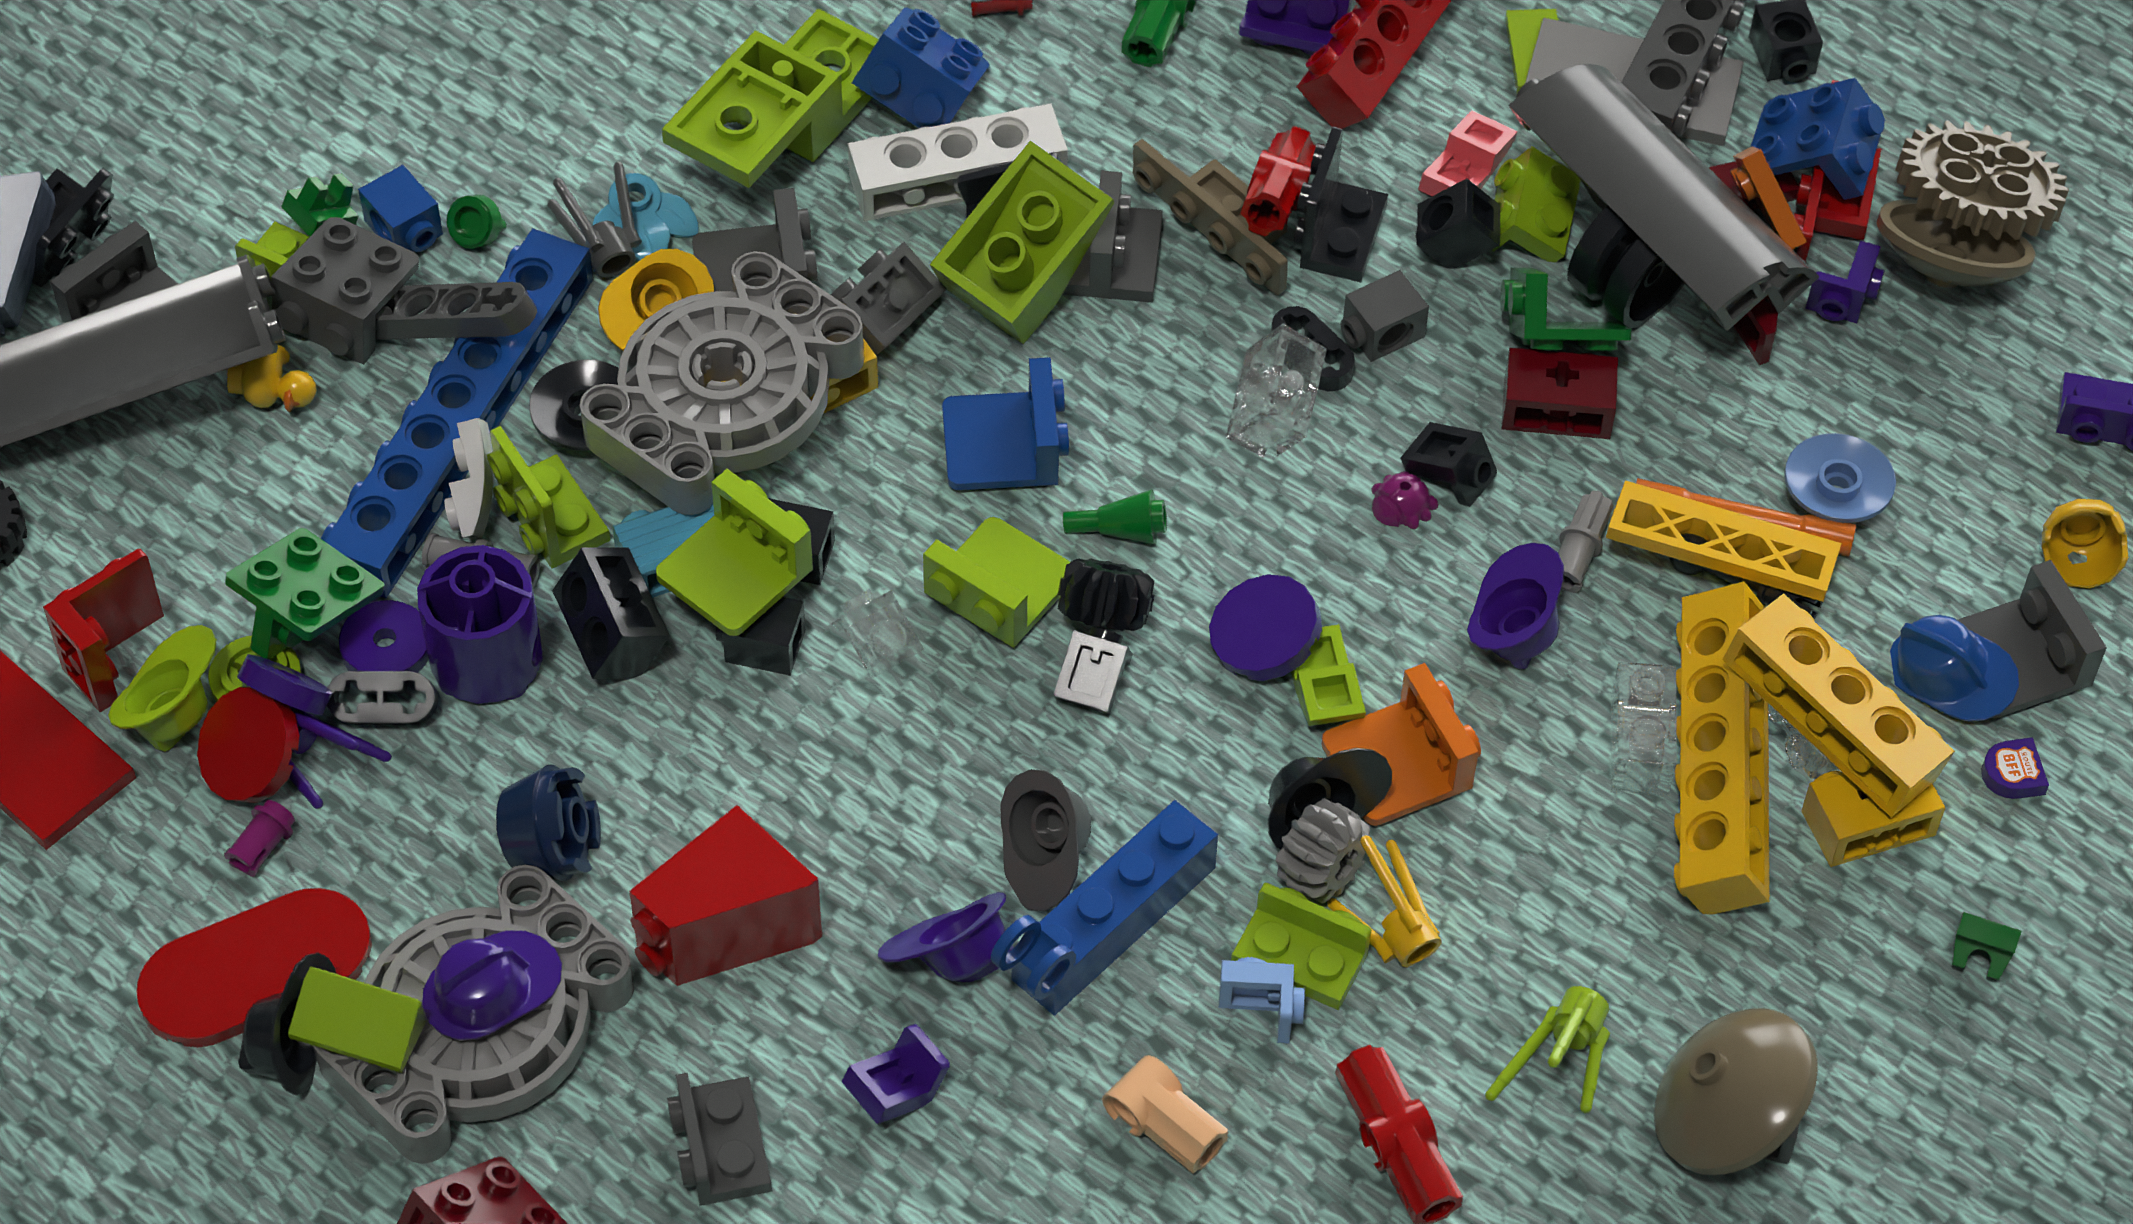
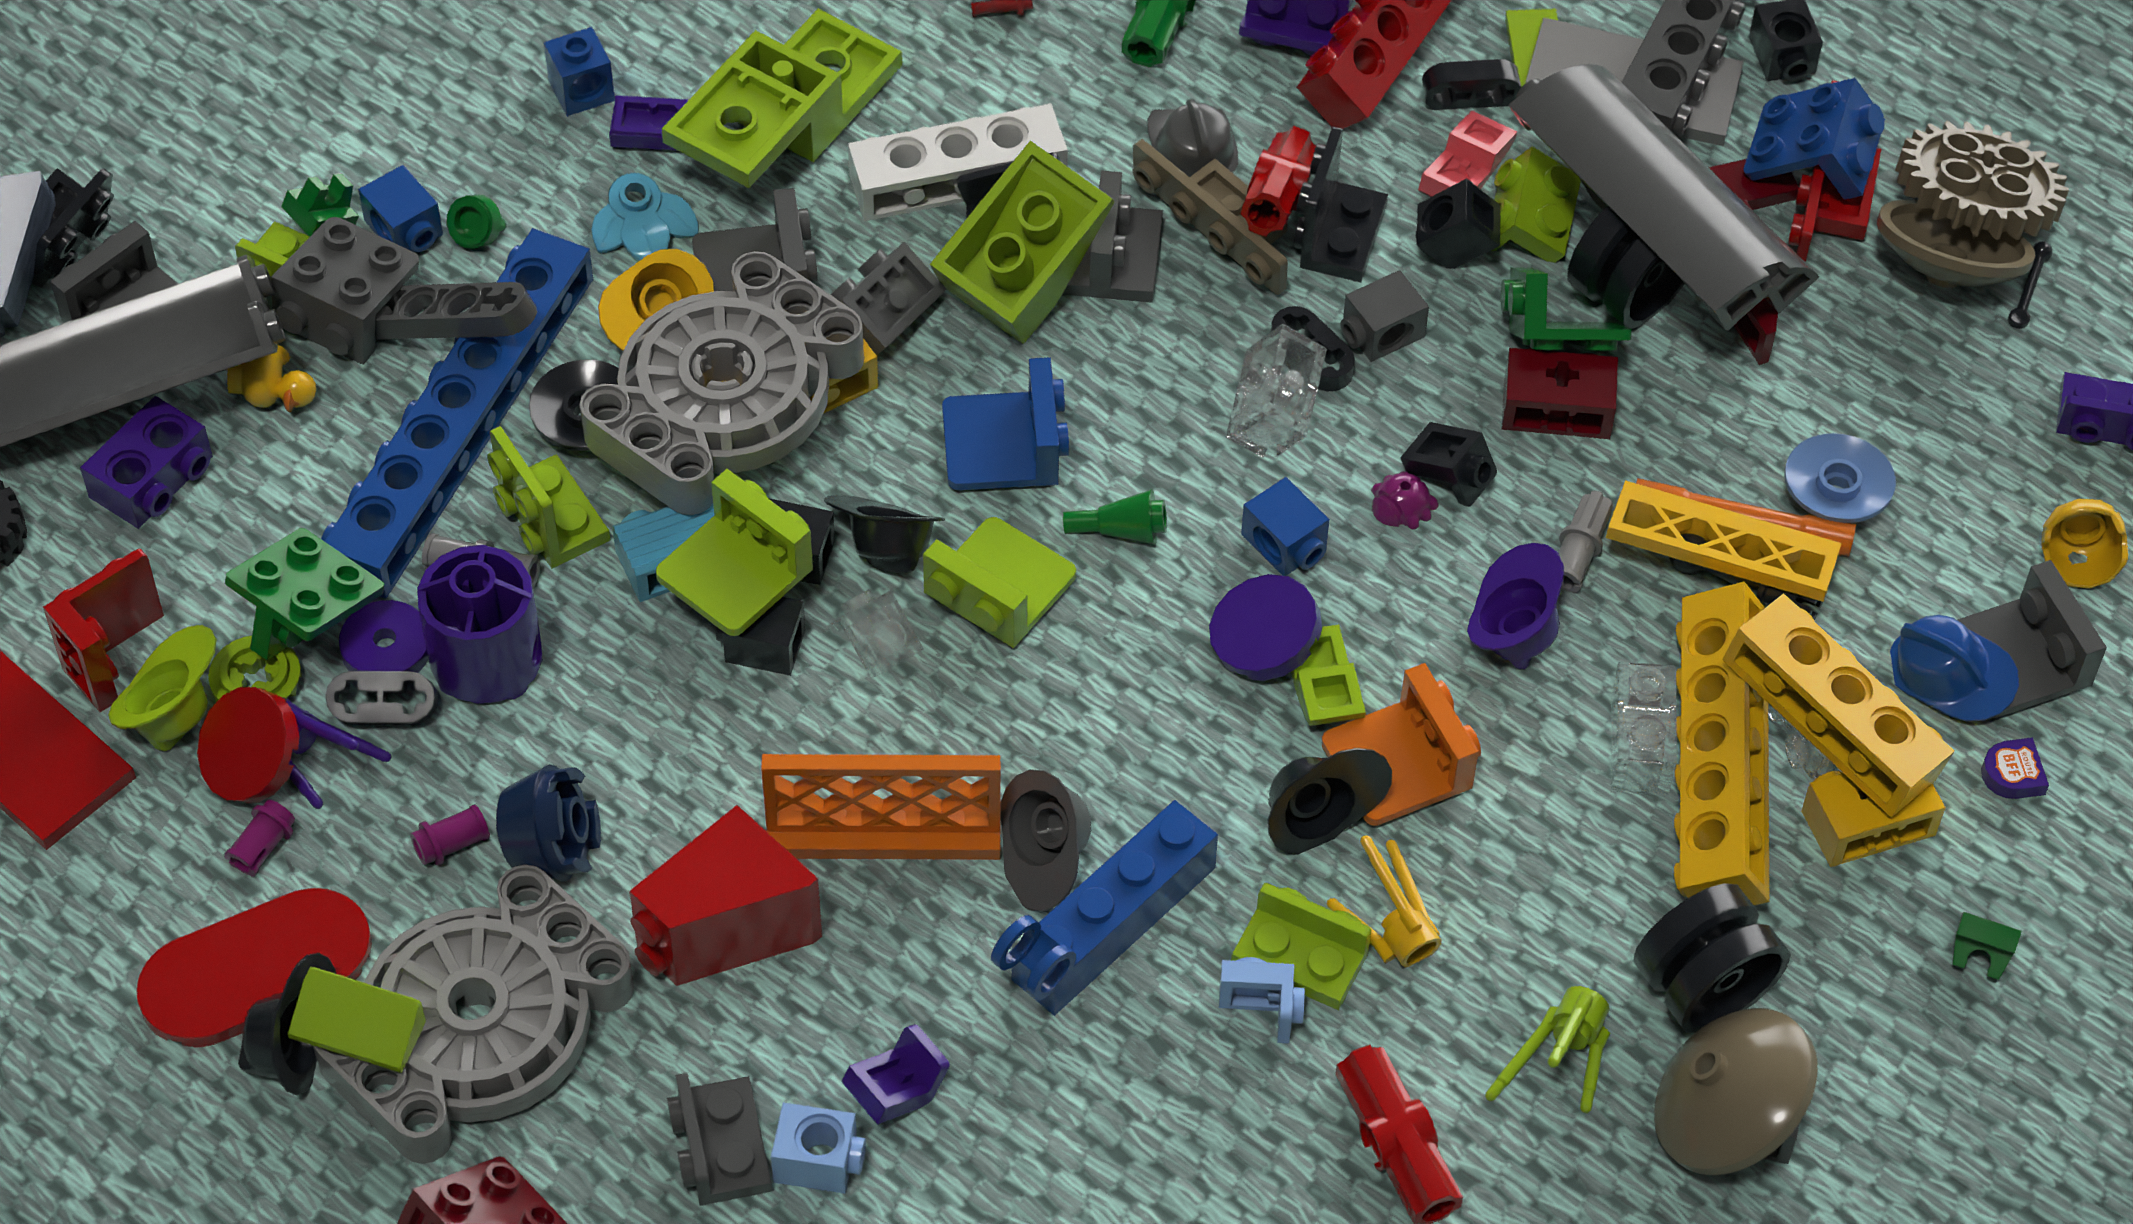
dark purple piece [237,654,332,715] -> none
dark purple piece [422,930,562,1040] -> none
white slope [444,418,494,541] -> none
dark grey plant [547,162,642,277] -> none
black brick [552,547,670,679] -> none
blue bracket [851,8,989,128] -> none
dark purple piece [878,892,1013,983] -> none
bracket [1053,627,1133,715] -> none
black gear [1057,558,1155,632] -> none
light nougat piece [1102,1055,1228,1174] -> none
light grey gear [1276,798,1370,904] -> none
orange wing [1730,147,1807,249] -> none
dark purple bracket [1805,240,1885,324] -> none
none -> dark purple brick [80,395,213,529]
none -> magenta pin [410,804,490,866]
none -> blue brick [543,27,615,117]
none -> dark purple plate [609,95,689,151]
none -> orange fence [761,754,1001,860]
none -> light blue brick [771,1102,866,1194]
none -> black piece [824,495,945,573]
none -> dark grey piece [1147,99,1238,177]
none -> blue brick [1241,477,1330,576]
none -> black beam [1422,59,1521,110]
none -> black wheel [1633,883,1791,1033]
none -> black hinge [2008,241,2053,329]

